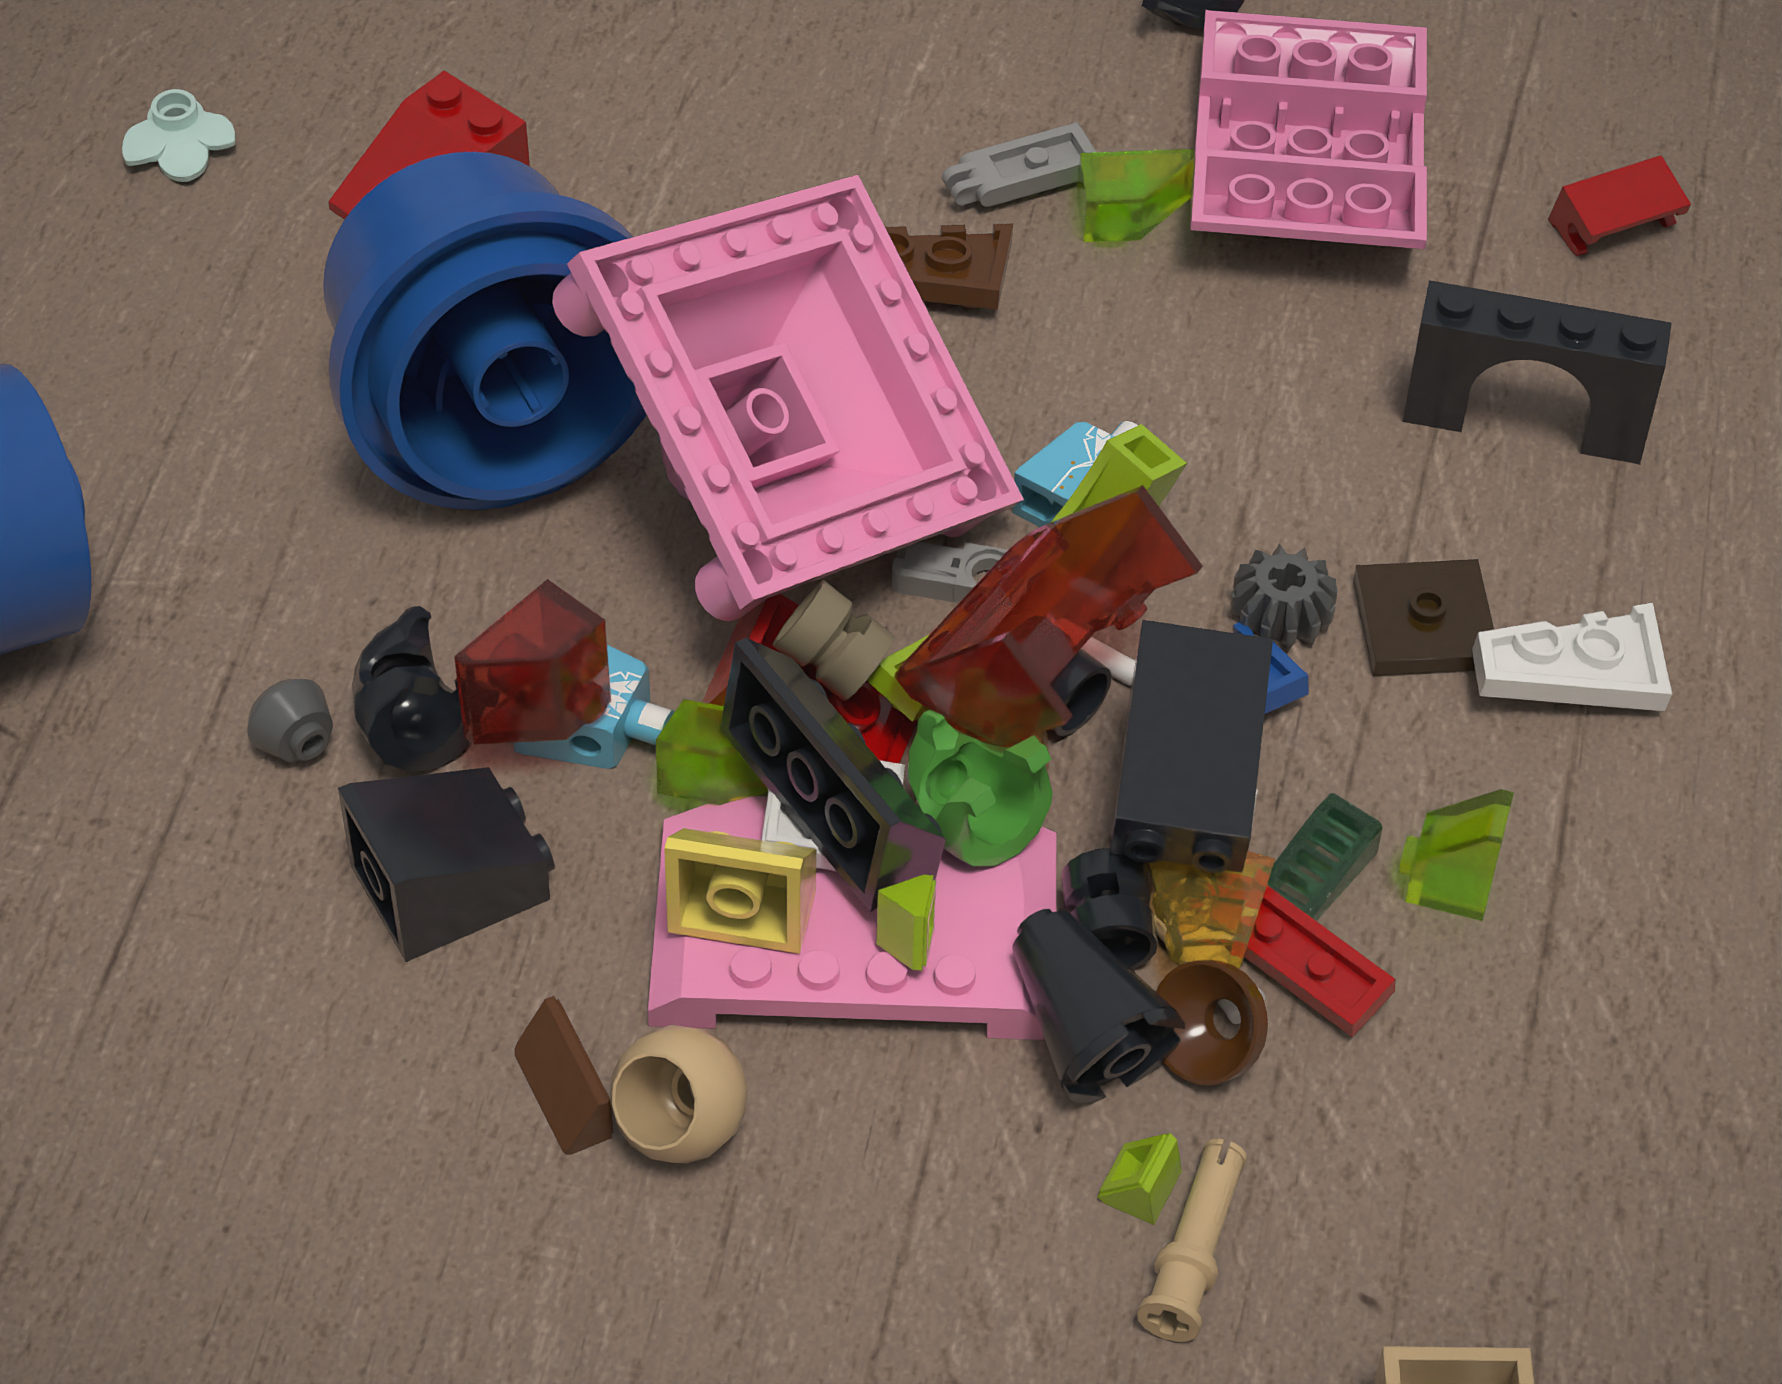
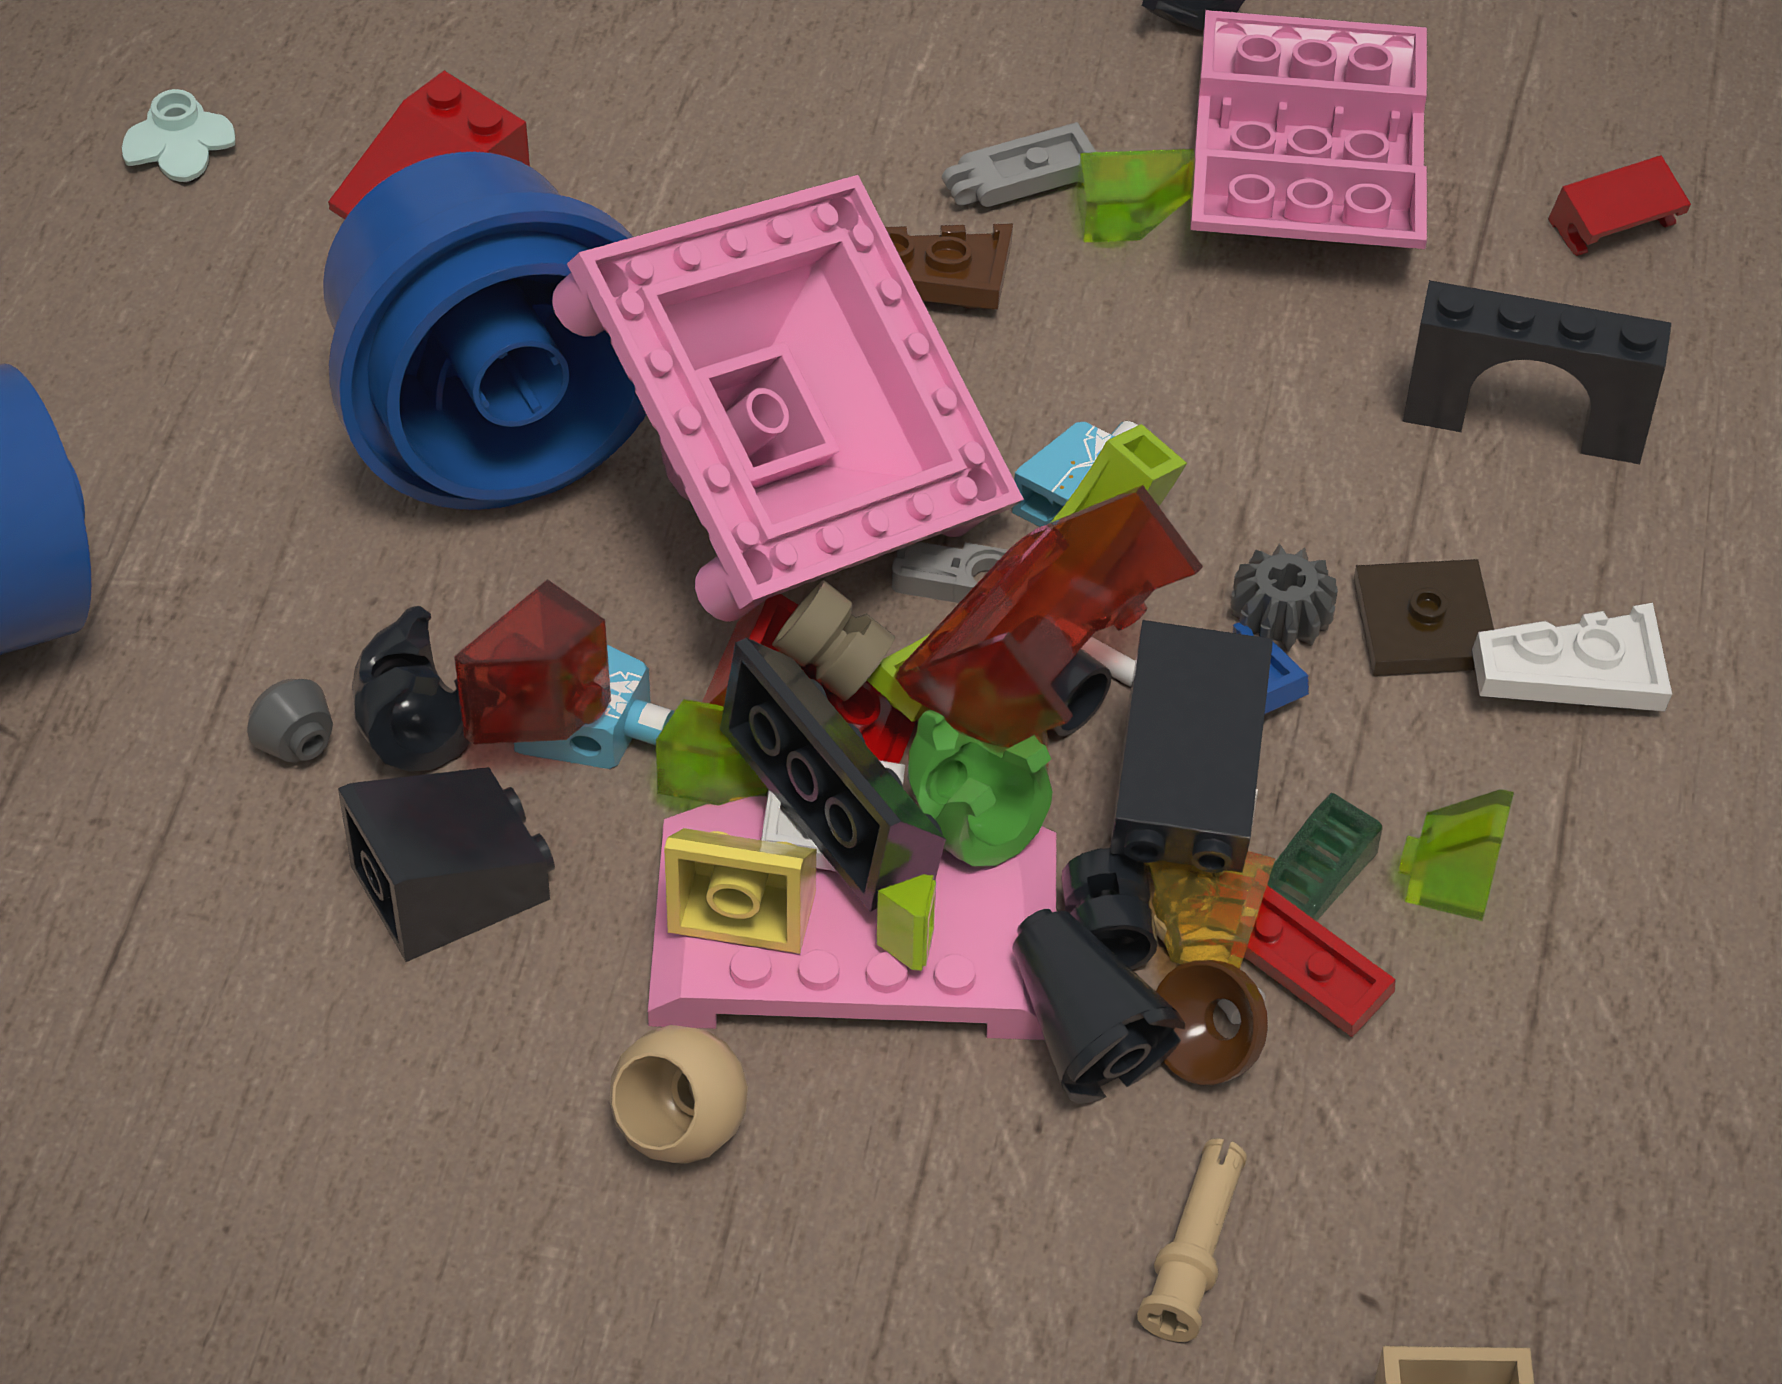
reddish brown slope [514,996,613,1155] -> none
lime slope [1098,1133,1182,1225] -> none

